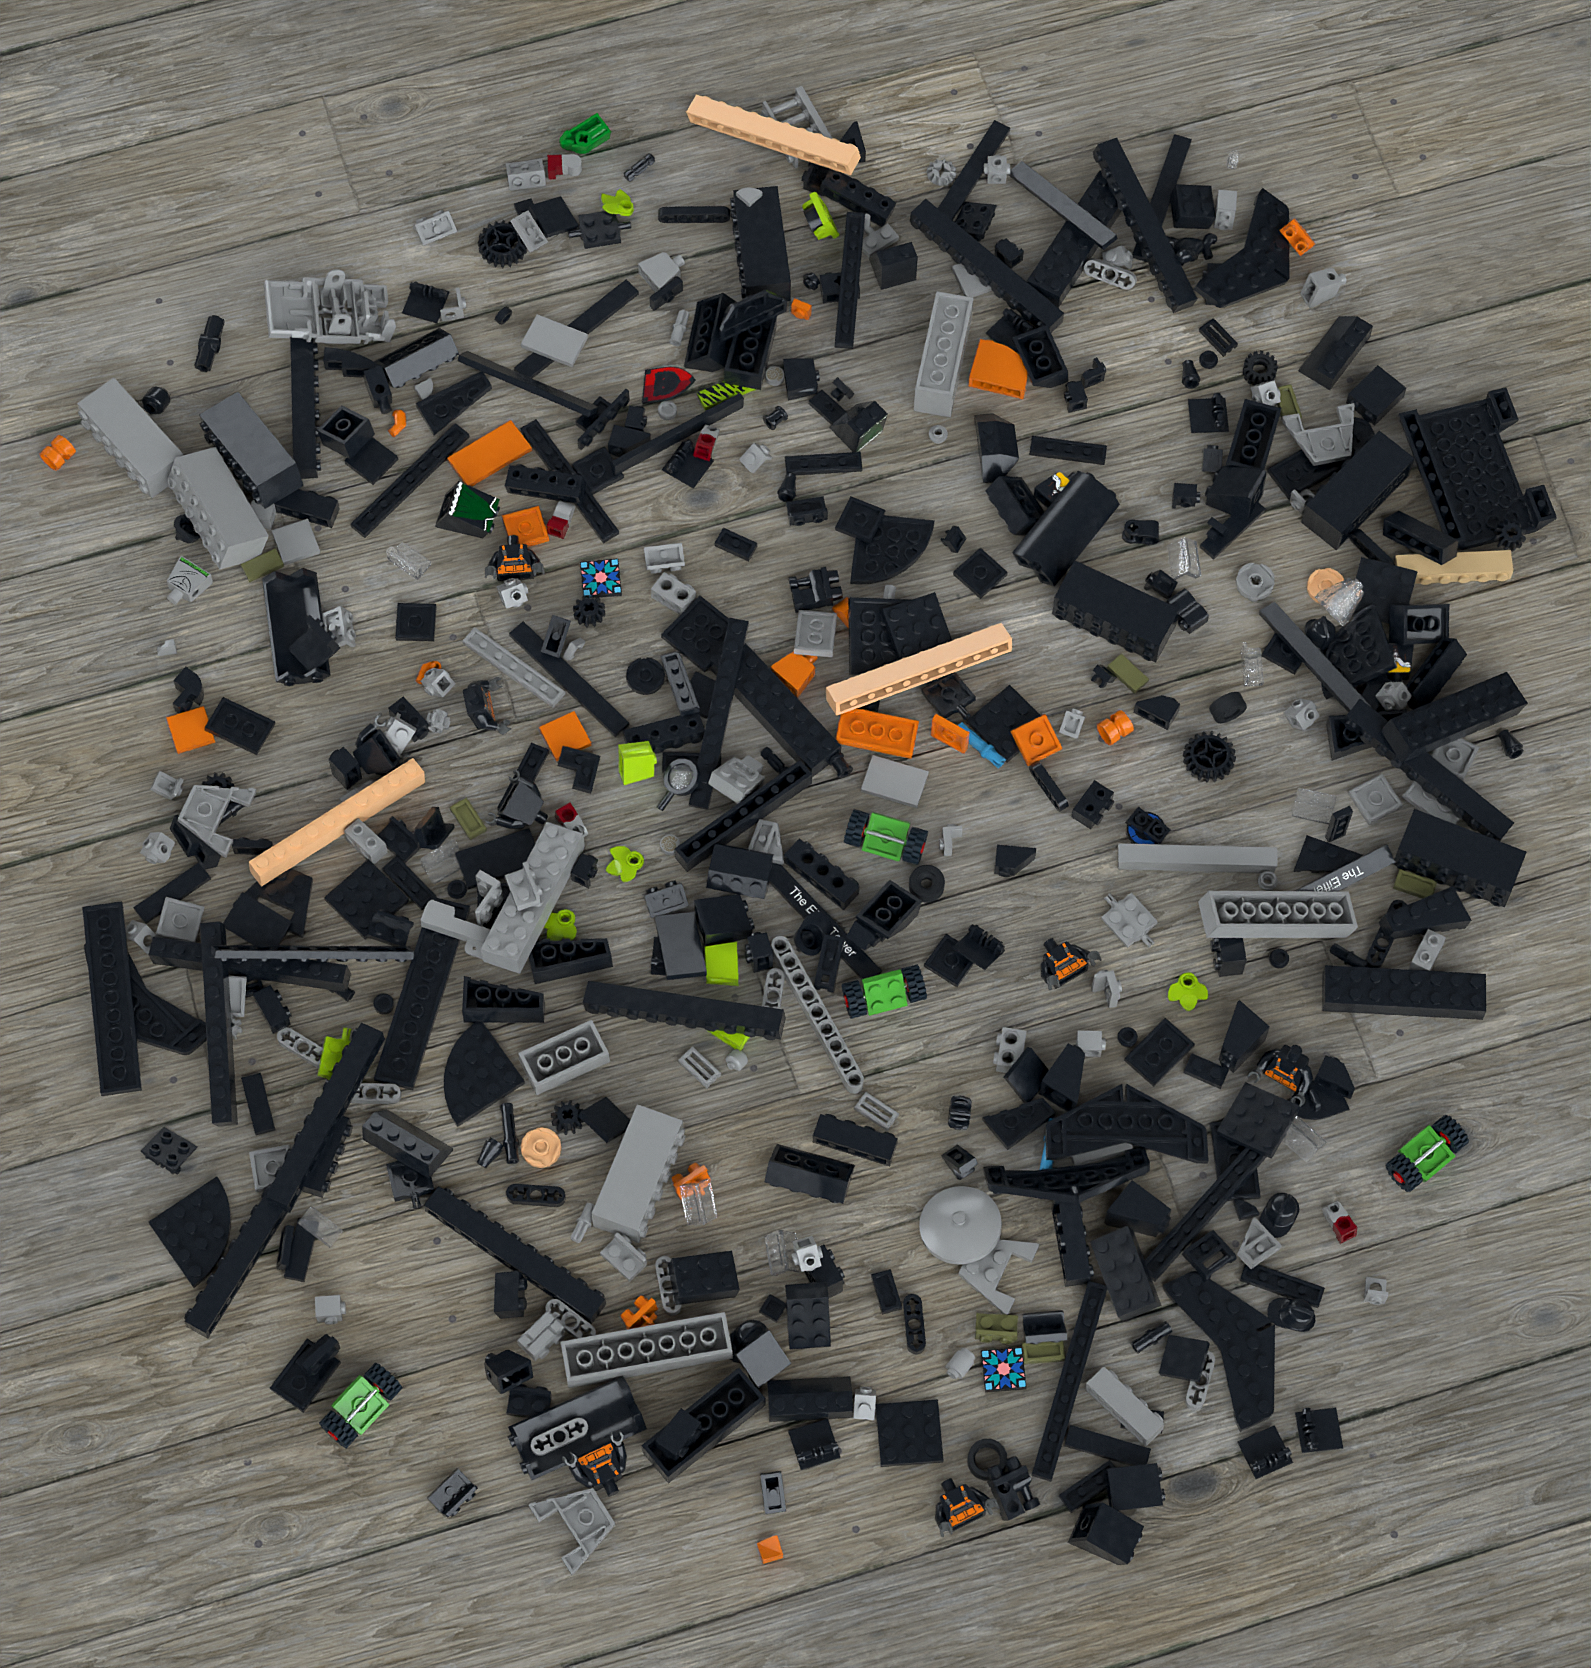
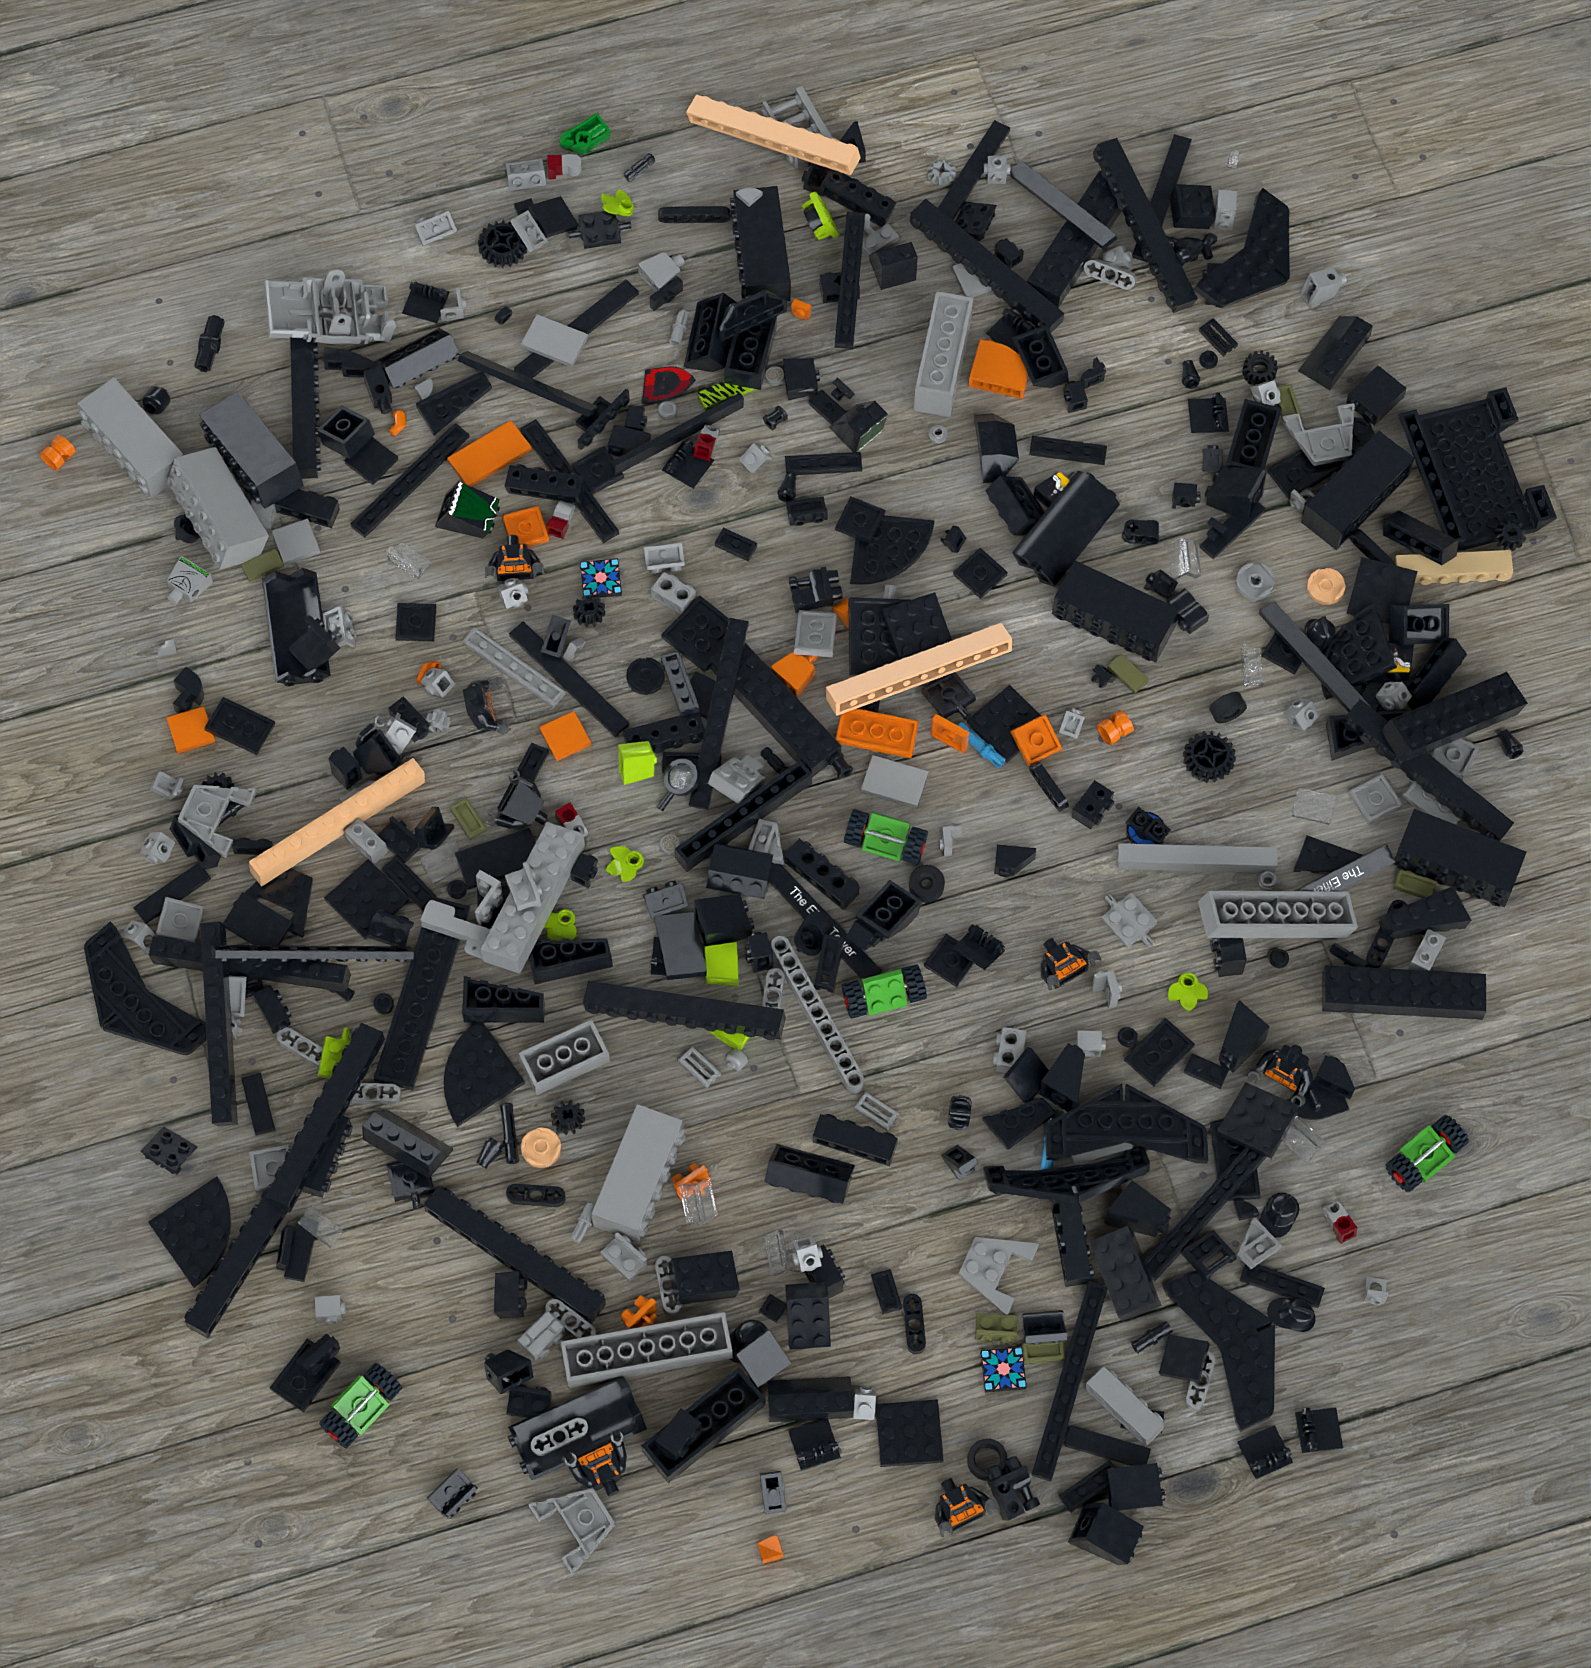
black plate [82,901,142,1096] -> none
black plate [557,746,600,794] -> none
black tile [579,1097,630,1143] -> none
black plate [803,272,820,290] -> none
light grey dish [919,1186,1002,1264] -> none
light grey brick [945,1348,975,1379] -> none
black slope [1133,695,1180,730] -> none
orange hips [1279,218,1315,256] -> none
clear cone [1315,578,1364,626] -> none
black tile [1325,806,1353,842] -> none

